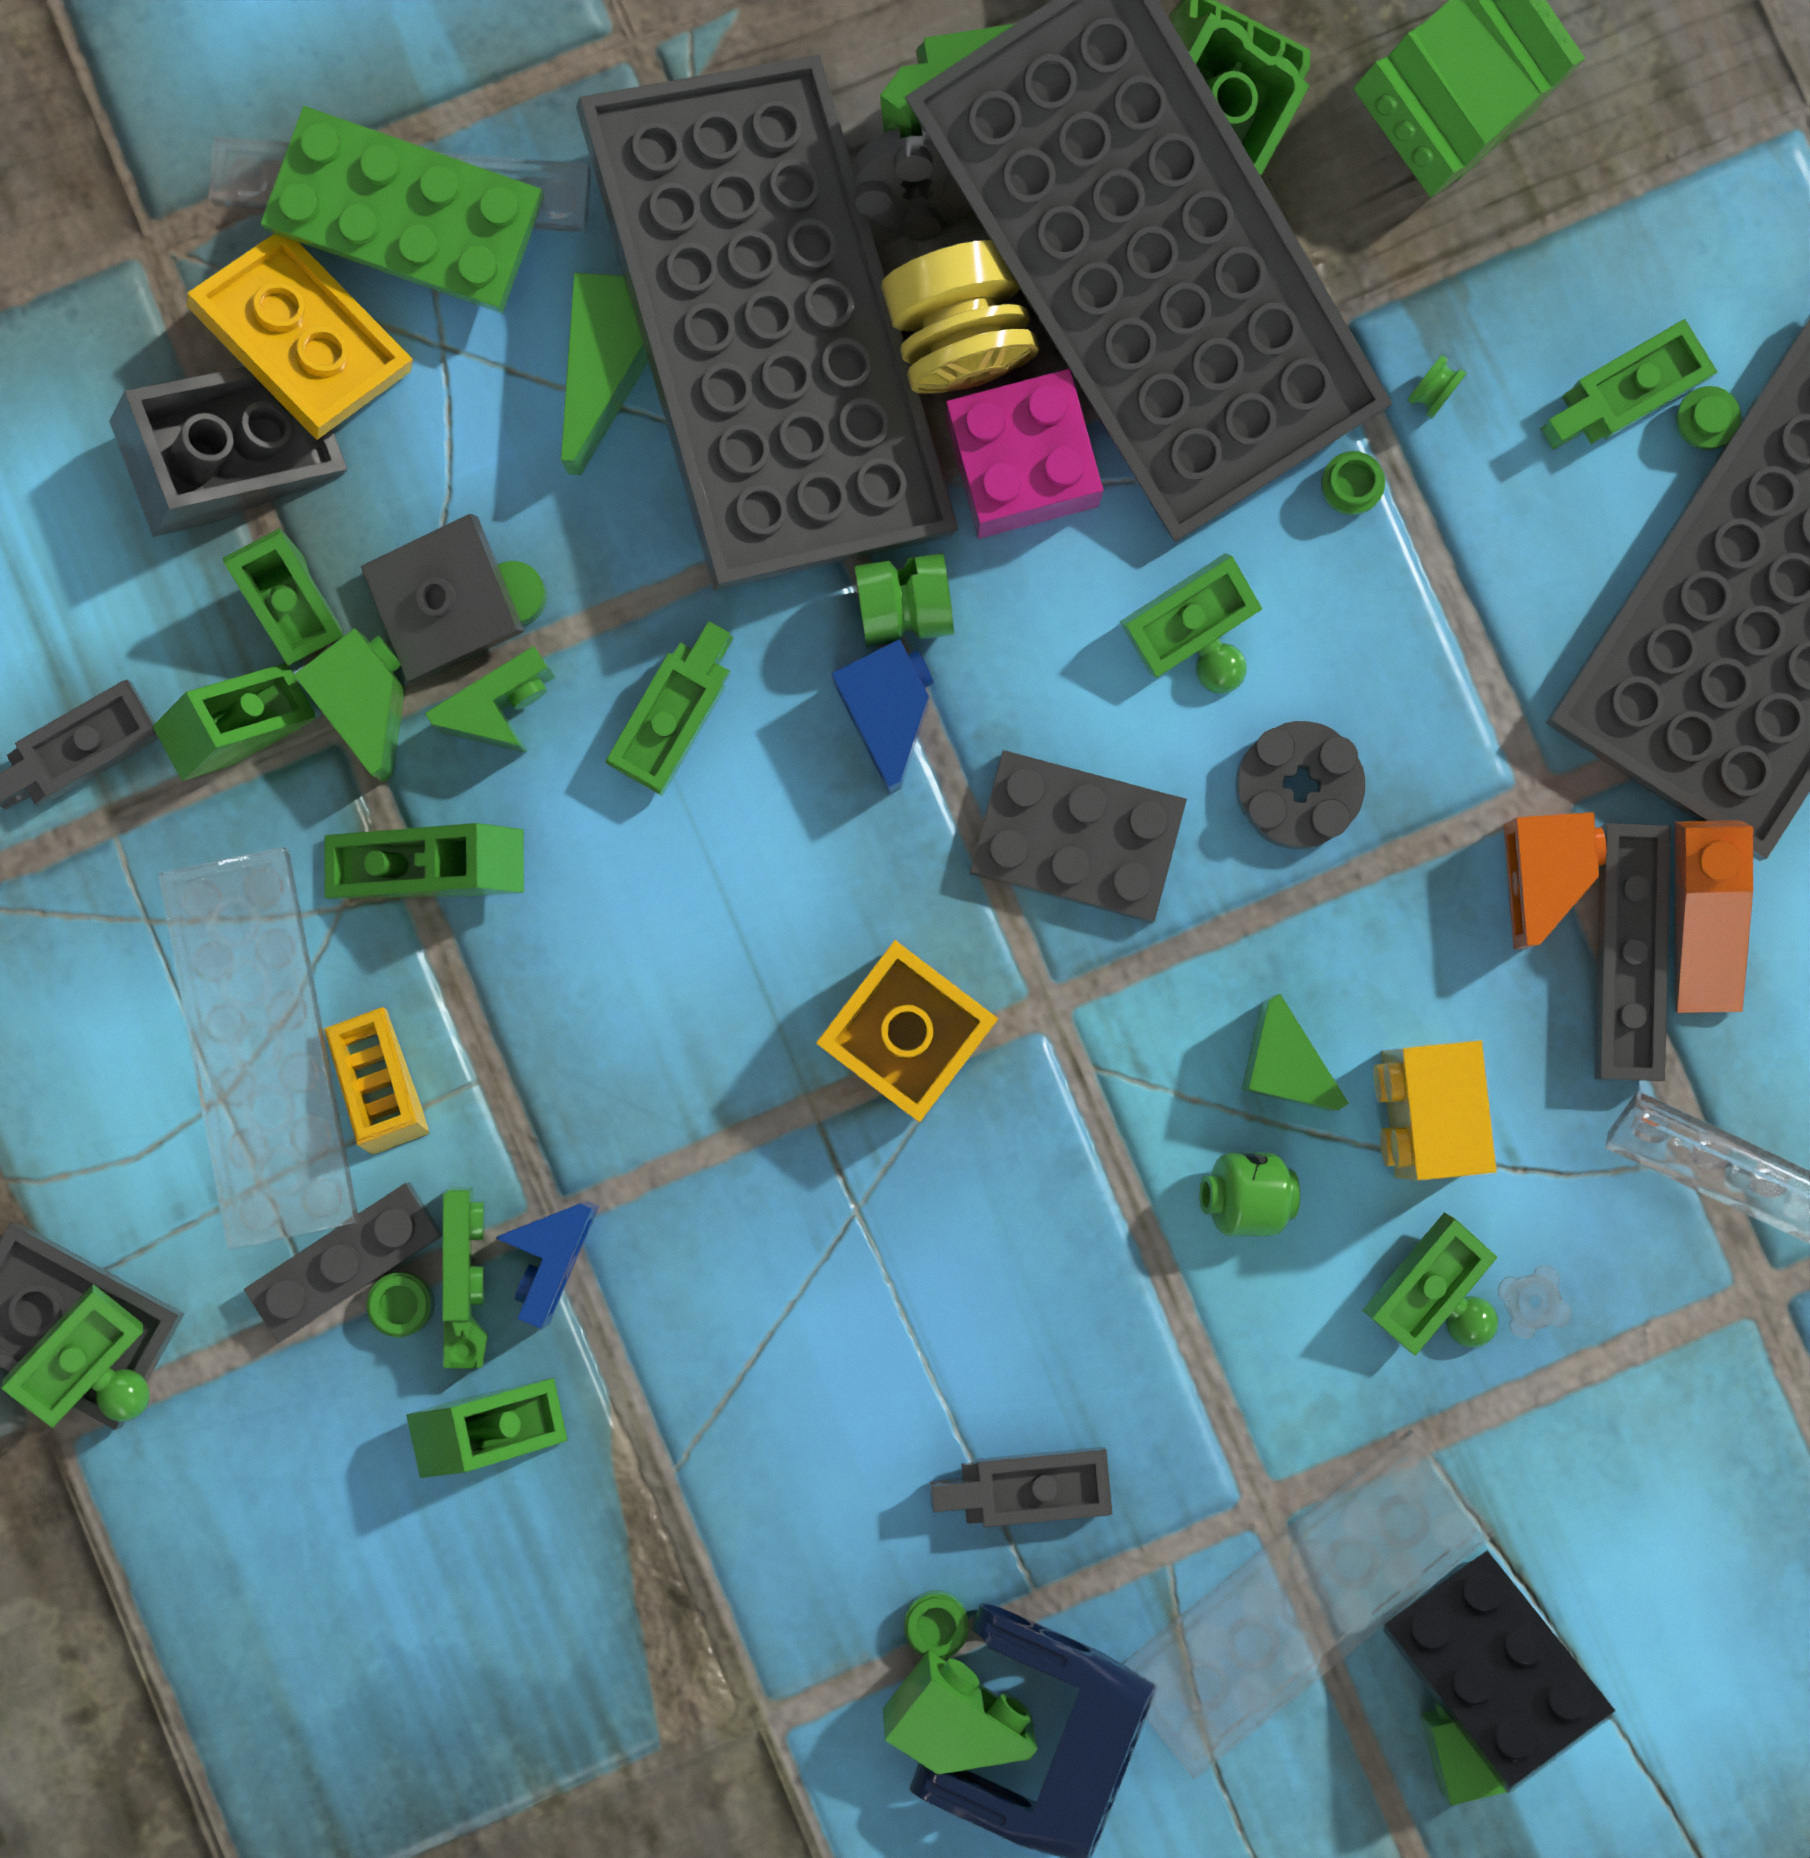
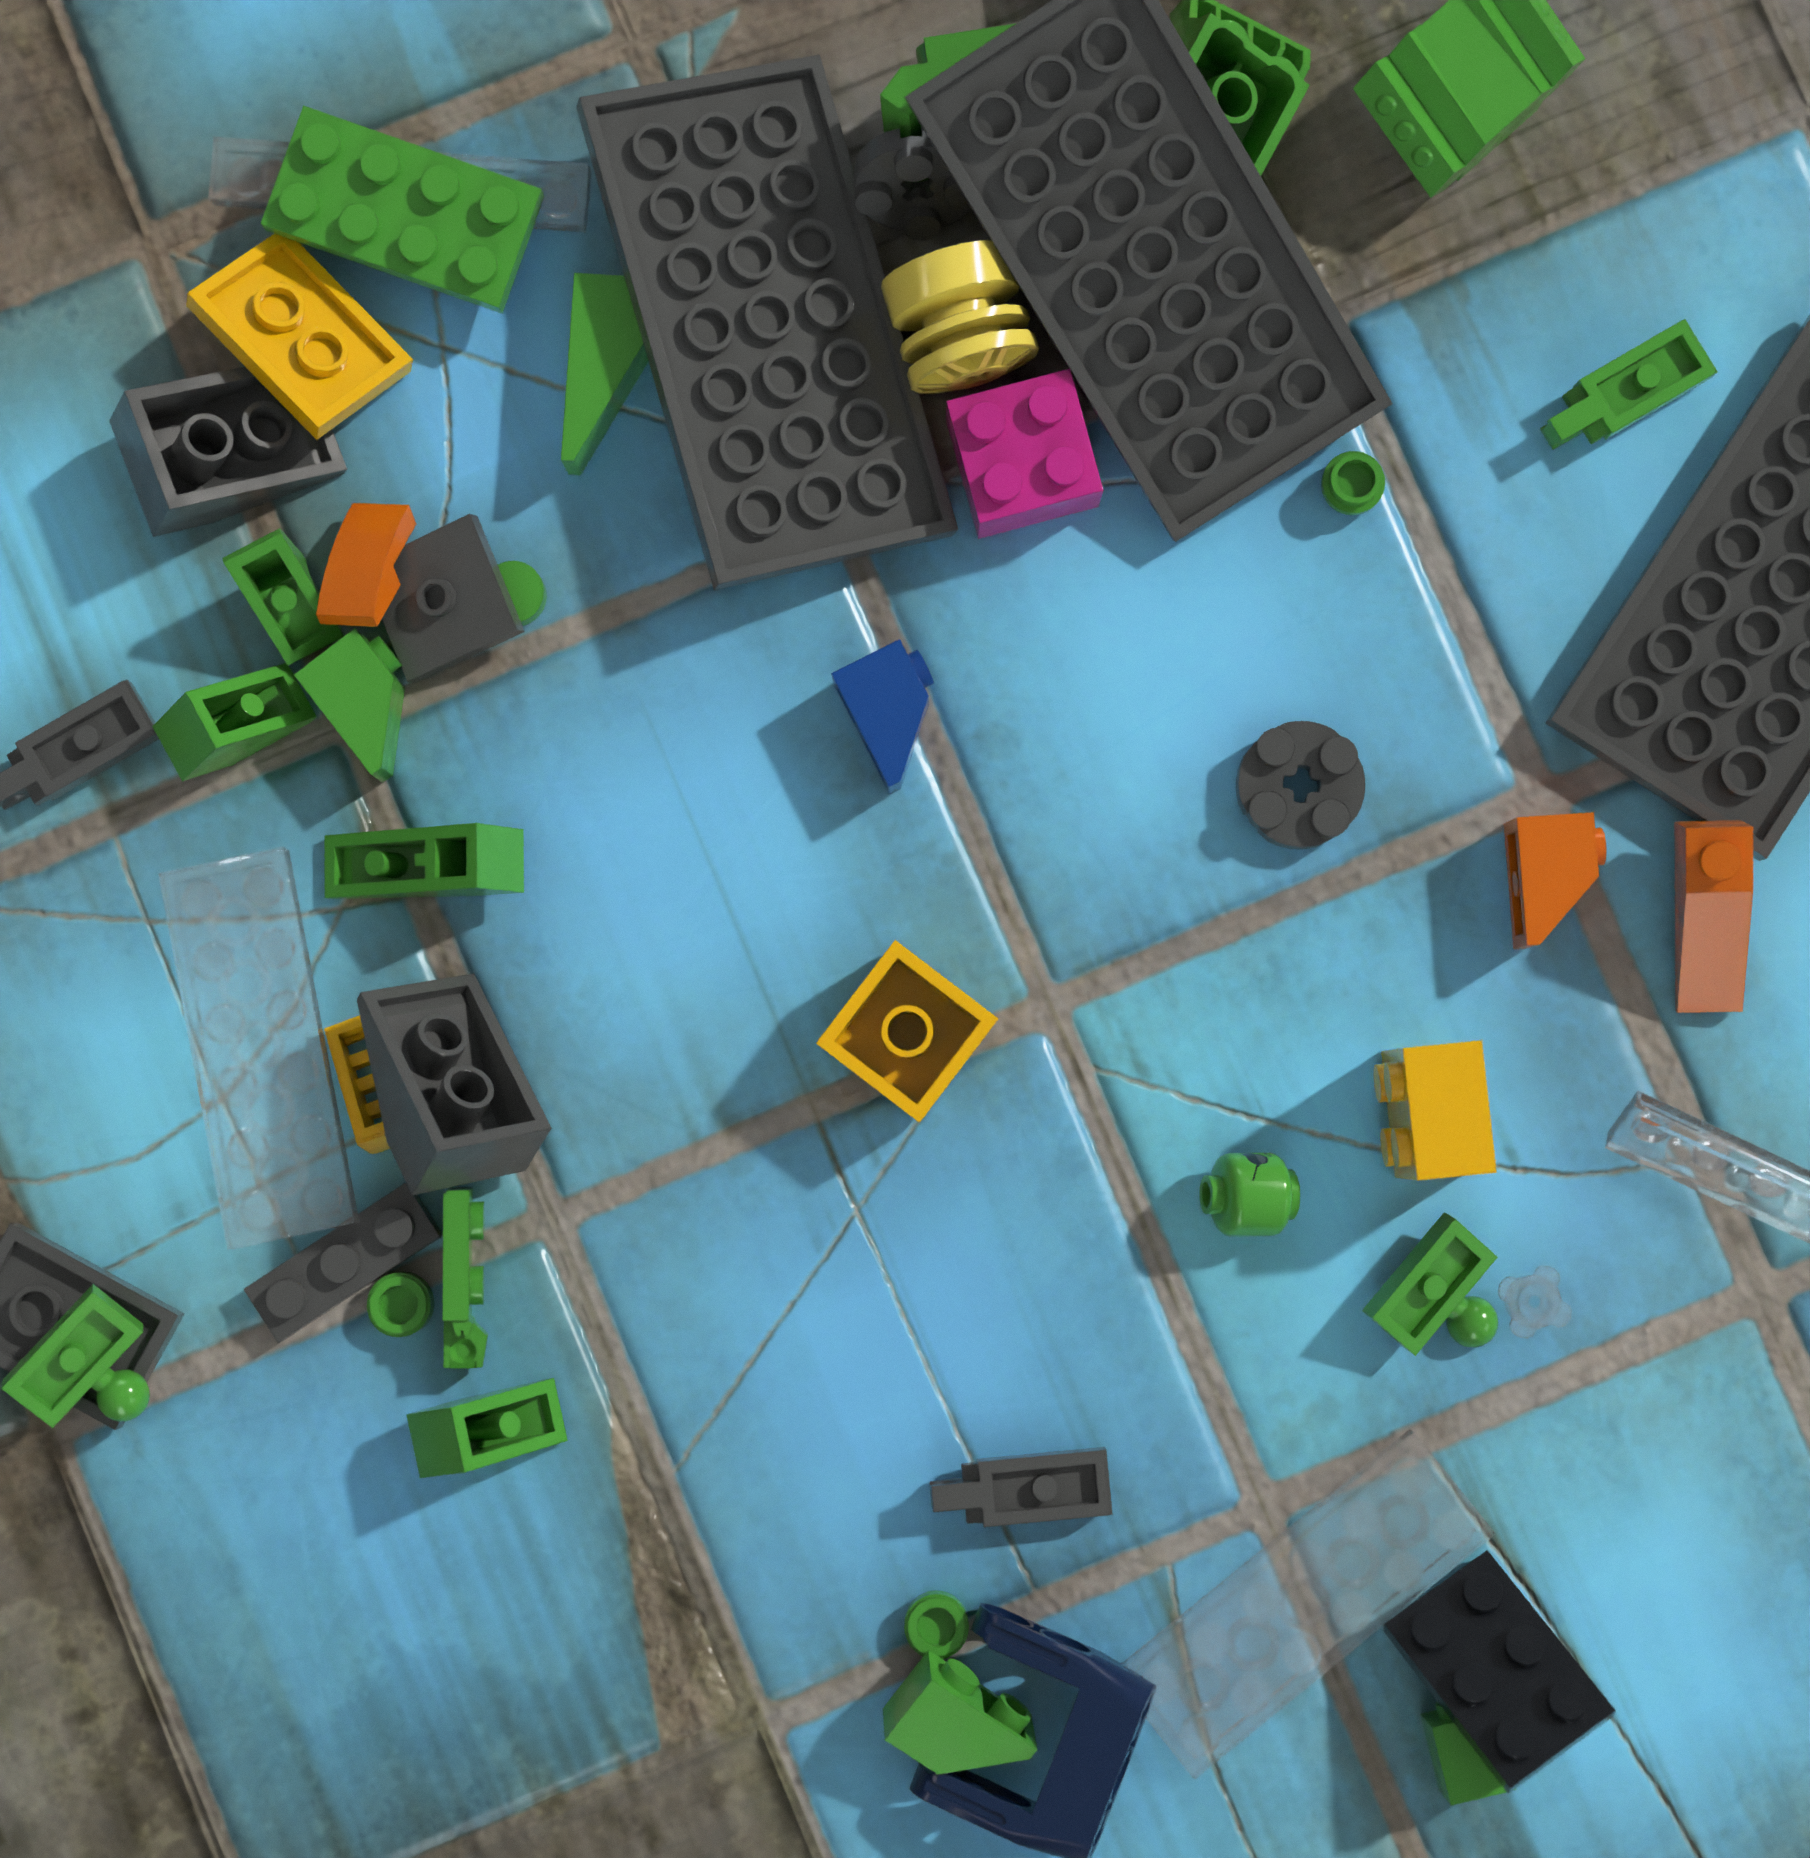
bright green slope [425,646,555,752] -> none
blue slope [496,1201,599,1329] -> none
bright green hinge [605,621,734,796] -> none
bright green wheel [855,553,954,647] -> none
dark grey plate [970,750,1187,923] -> none
bright green plate [1119,553,1262,694] -> none
bright green slope [1241,994,1349,1111] -> none
bright green bush [1407,354,1467,419] -> none
dark grey plate [1595,823,1671,1082] -> none
bright green plate [1676,386,1741,450] -> none
none -> orange slope [316,503,417,627]
none -> dark grey slope [357,973,552,1195]

